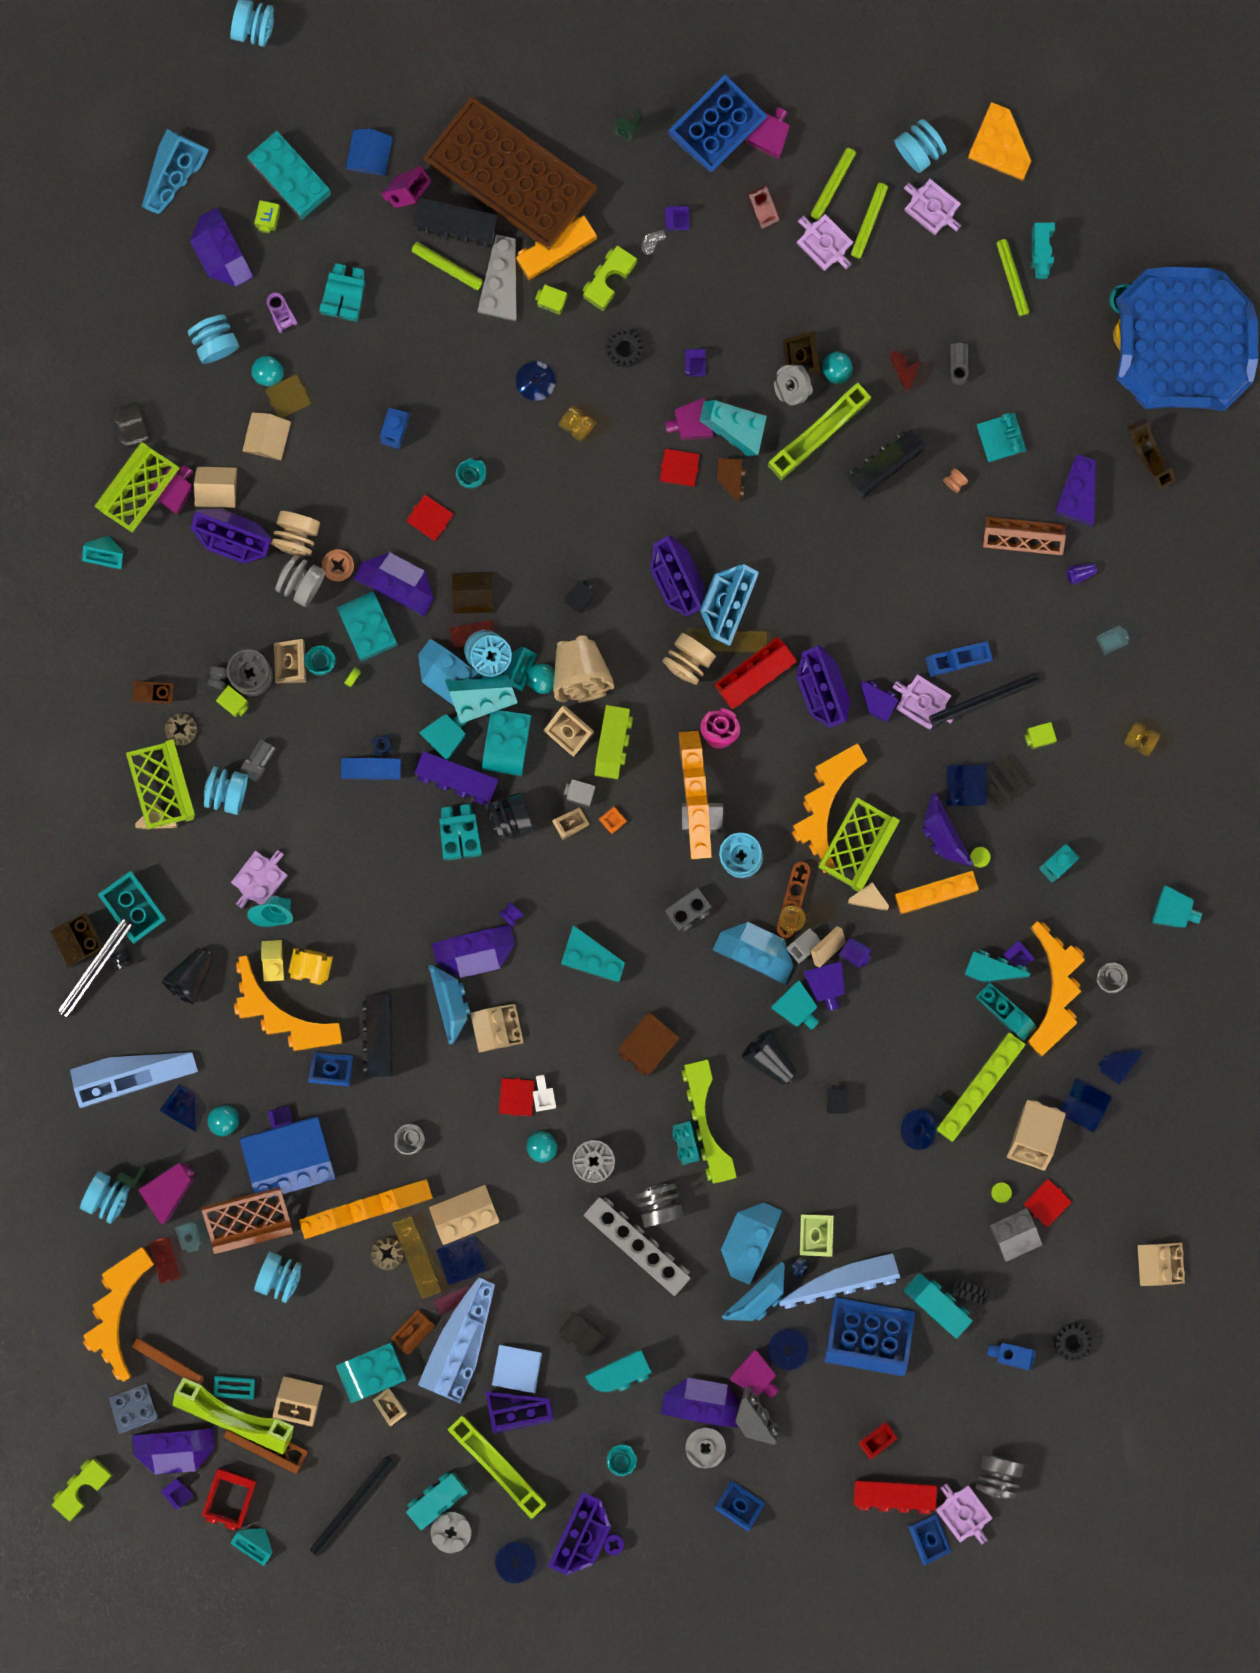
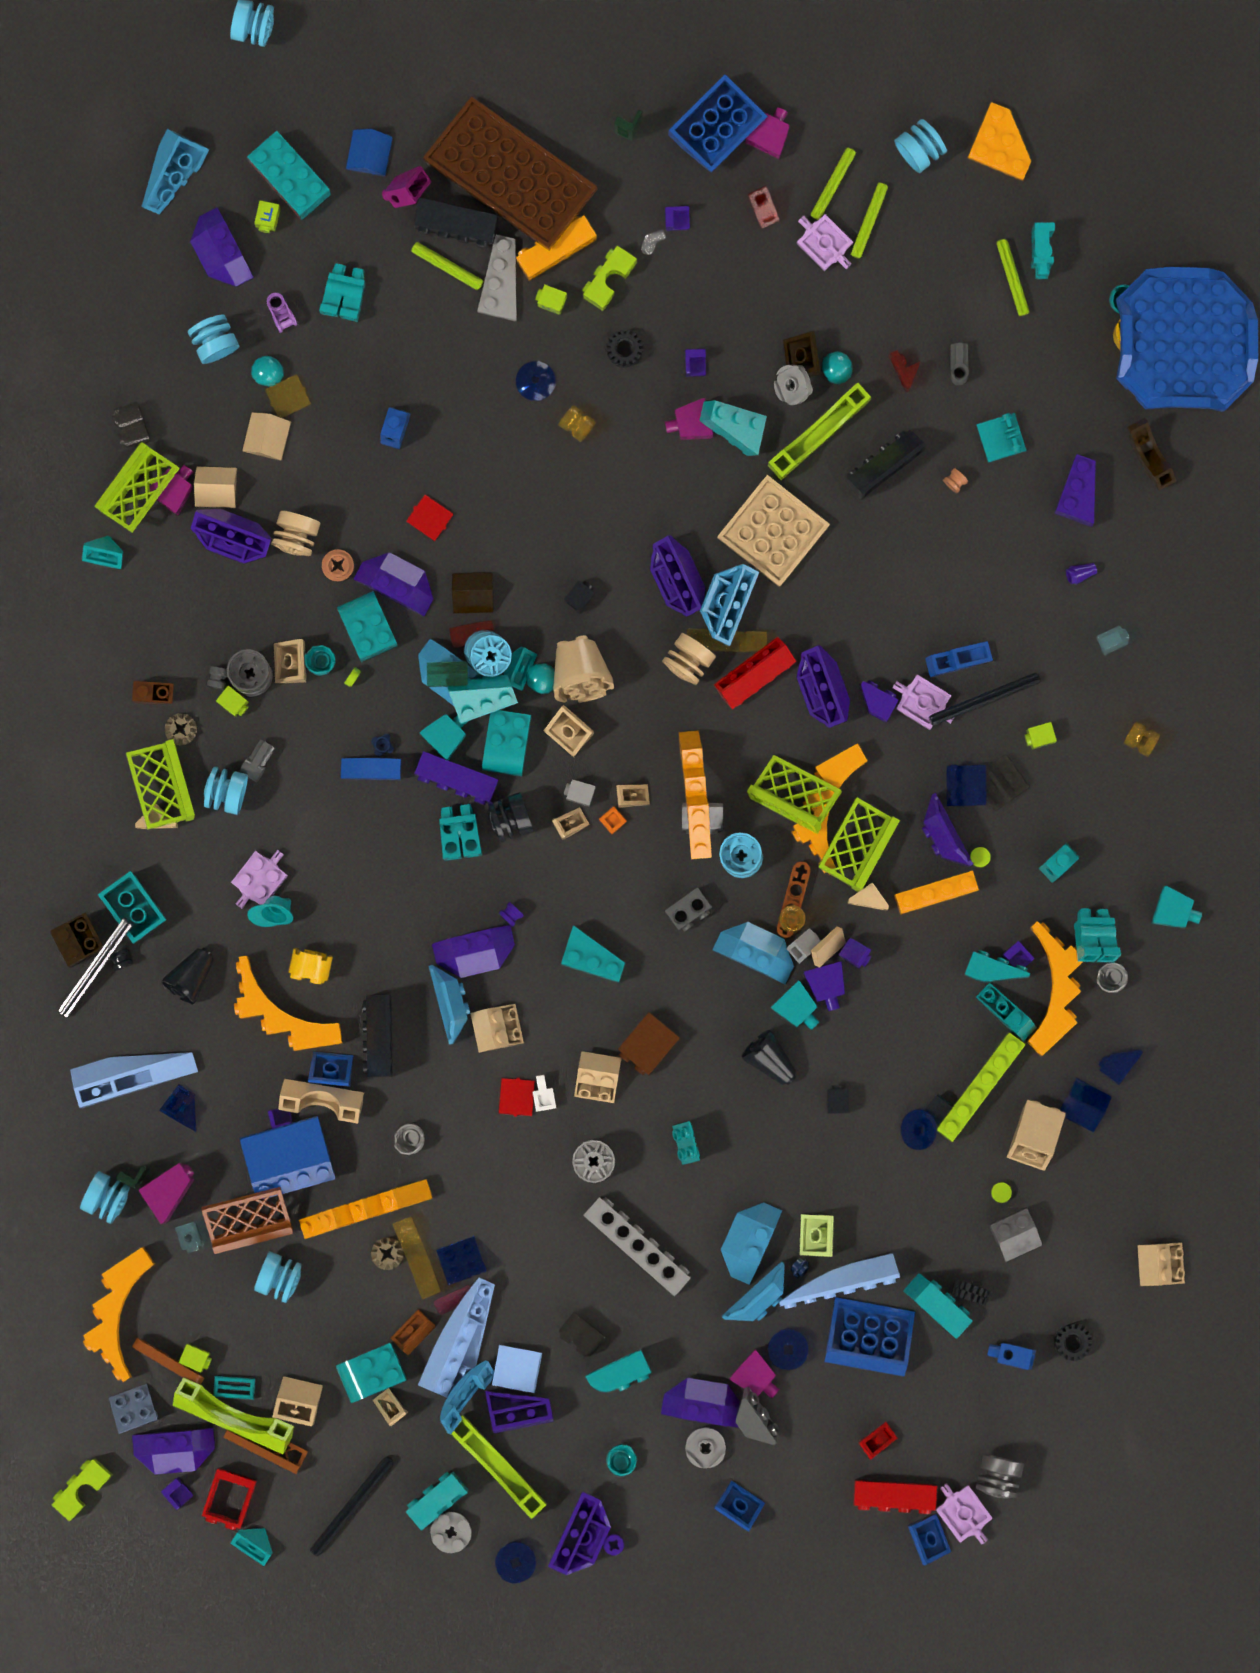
clear red slope [149,1237,181,1284] -> none
teal hair [207,1105,239,1137] -> none
light yellow slope [261,940,284,982] -> none
light grey wheel [275,554,326,607] -> none
tan slope [429,1185,500,1245] -> none
teal hair [456,458,486,489] -> none
teal hair [526,1130,558,1163] -> none
lime wedge [595,705,633,779] -> none
flat silver wheel [635,1183,685,1228] -> none
red piece [660,449,700,487] -> none
lime arch [681,1060,737,1184] -> none
dark pink cone [700,708,740,749] -> none
reddish brown slope [717,458,746,502] -> none
lavender plate [904,179,961,235] -> none
dark orange fence [983,516,1066,555] -> none
red piece [1023,1179,1072,1227] -> none
none -> lime brick [178,1343,212,1373]
none -> tan arch [278,1079,364,1124]
none -> clear green panel [427,661,468,687]
none -> dark azure slope [440,1360,494,1434]
none -> tan slope [574,1051,621,1103]
none -> tan slope [616,785,650,808]
none -> tan plate [717,475,830,587]
none -> lime fence [747,755,842,834]
none -> teal hips [1074,908,1121,962]

